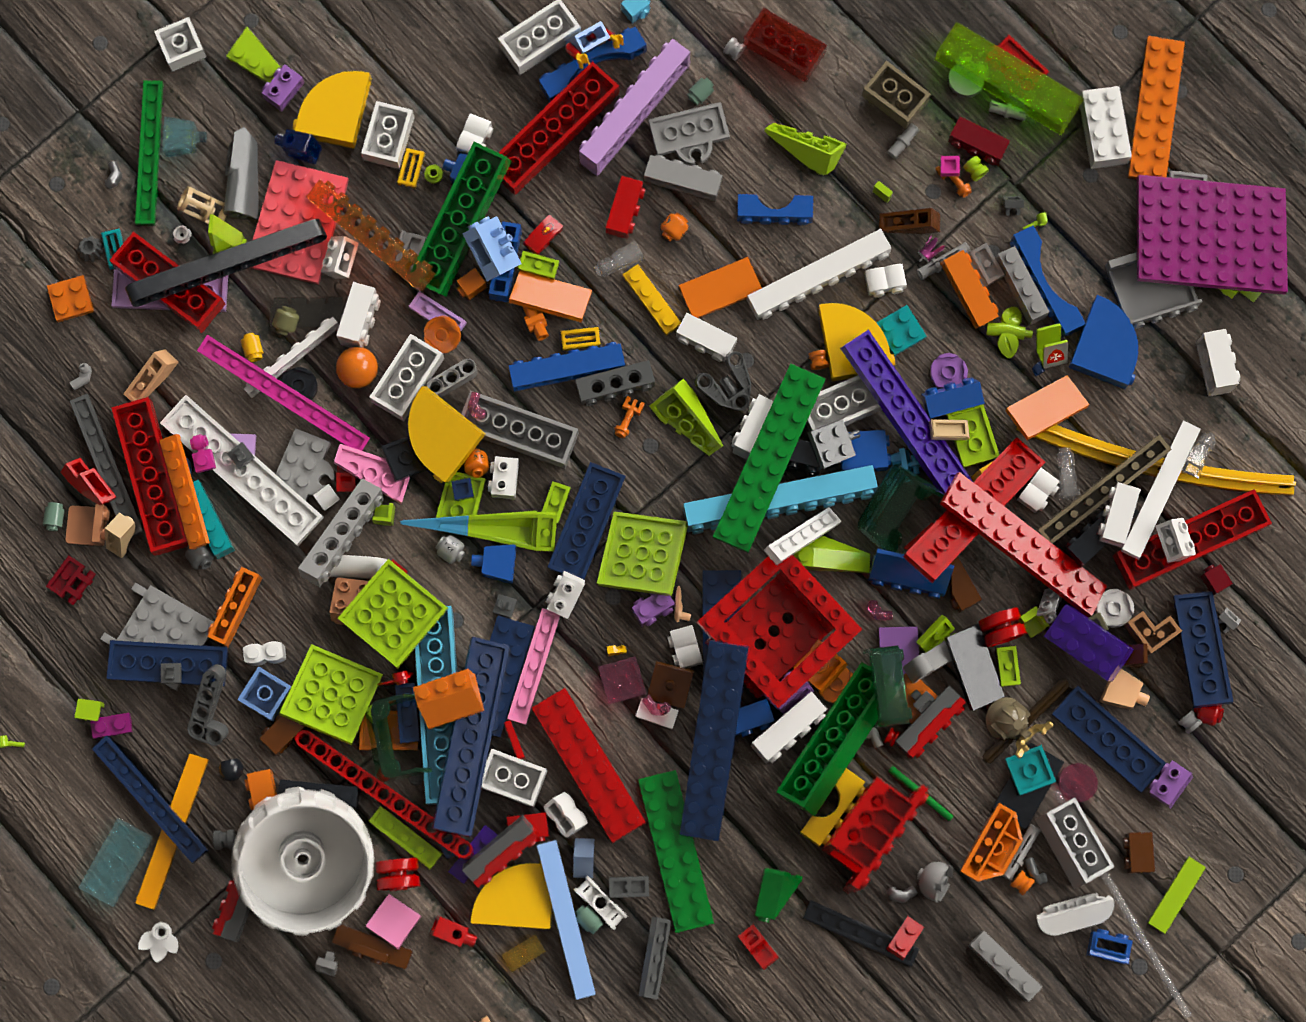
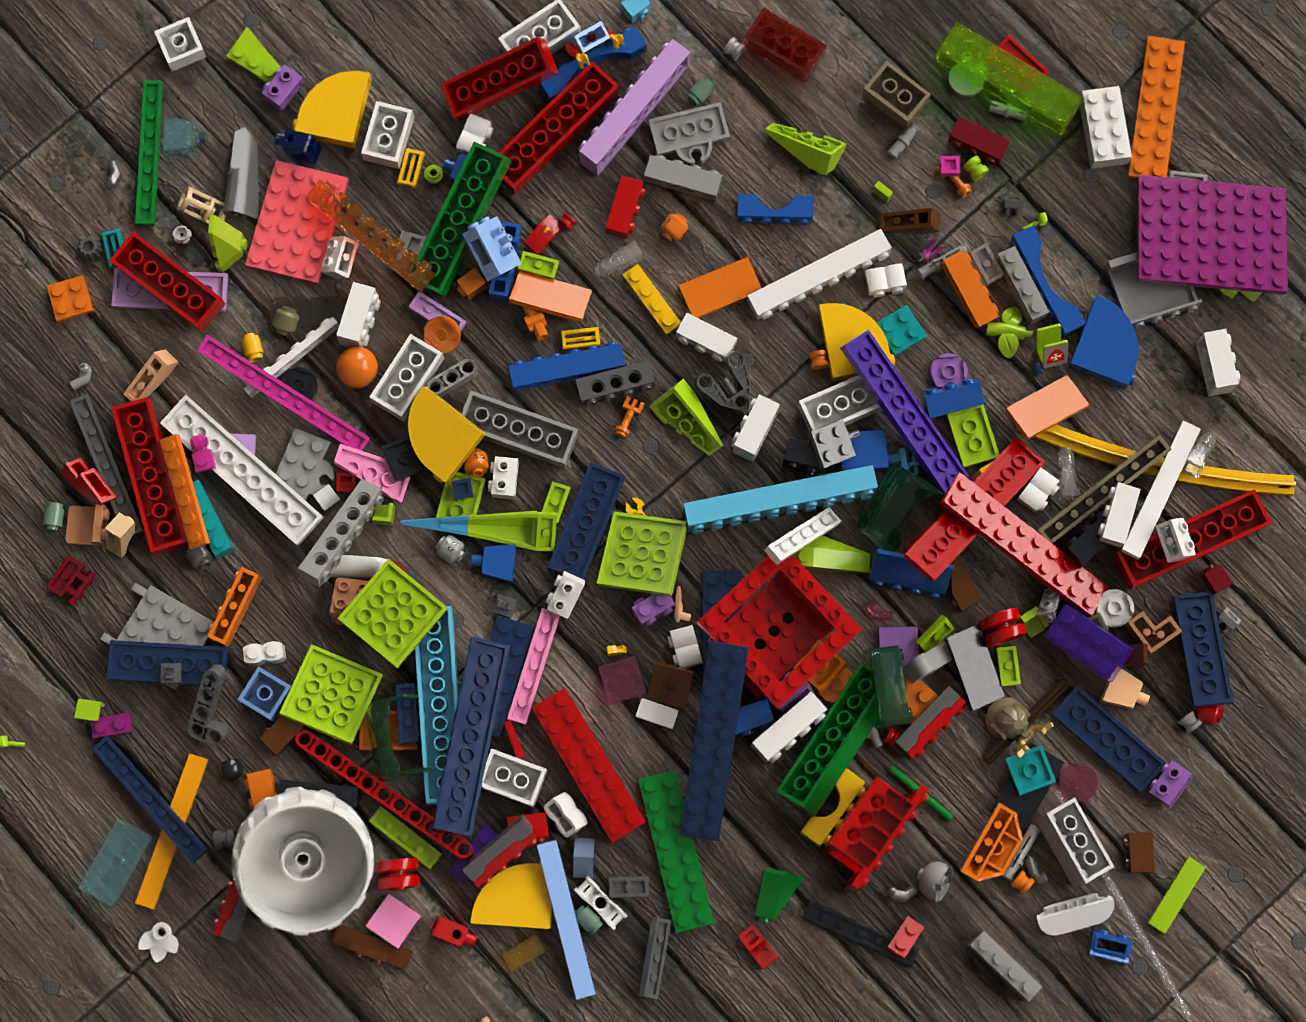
black beam [125,219,327,307] -> none
dark grey tile [227,442,255,469] -> none
light grey tile [316,951,337,977] -> none
red plate [378,670,414,686] -> none
orange slope [413,669,484,729] -> none
clear pink arm [467,392,486,420] -> none
clear pink arm [642,695,671,716] -> none
green plate [713,363,826,553] -> none
dark grey tile [911,689,935,714] -> none
tan tile [929,419,970,440] -> none
none -> red brick [440,37,559,121]
none -> red bush [558,213,577,231]
none -> yellow bar [626,498,646,516]

